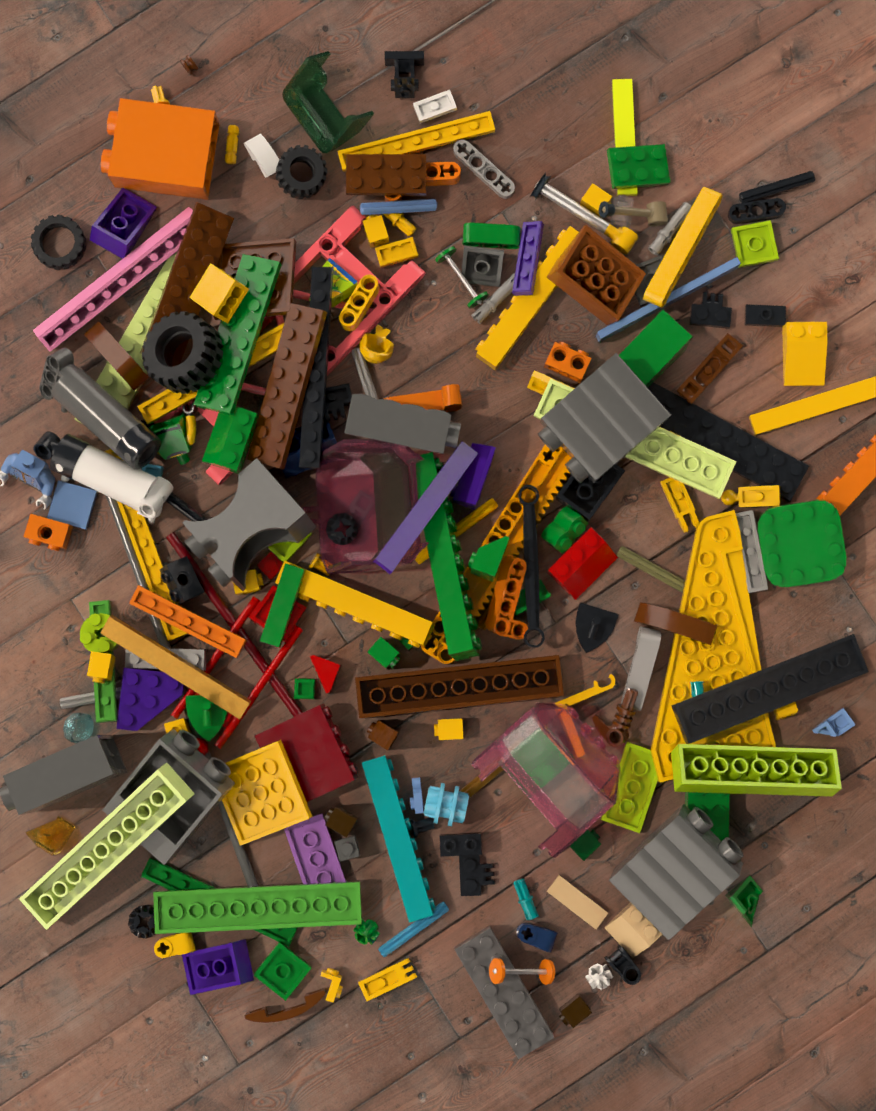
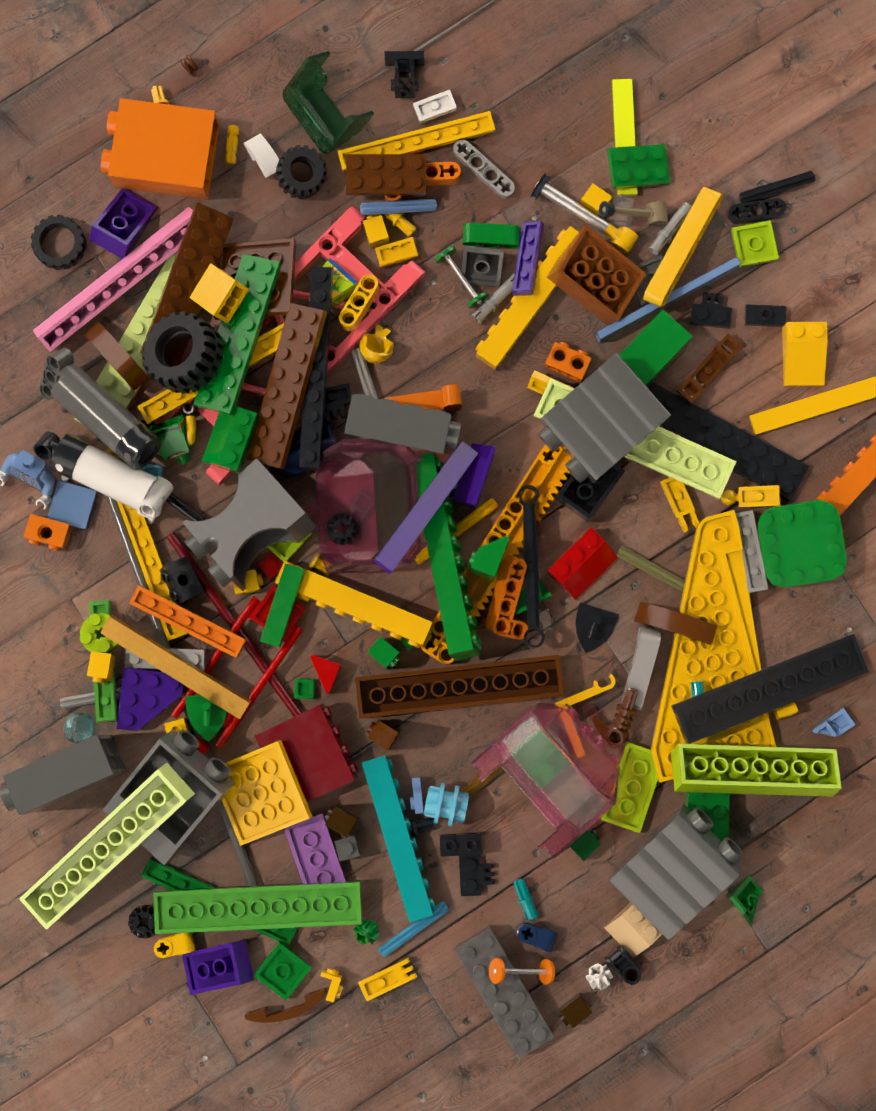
clear yellow slope [25,816,75,856] -> none
yellow brick [434,718,463,740] -> none
green brick [541,506,588,554] -> none
tan tile [547,875,608,929] -> none

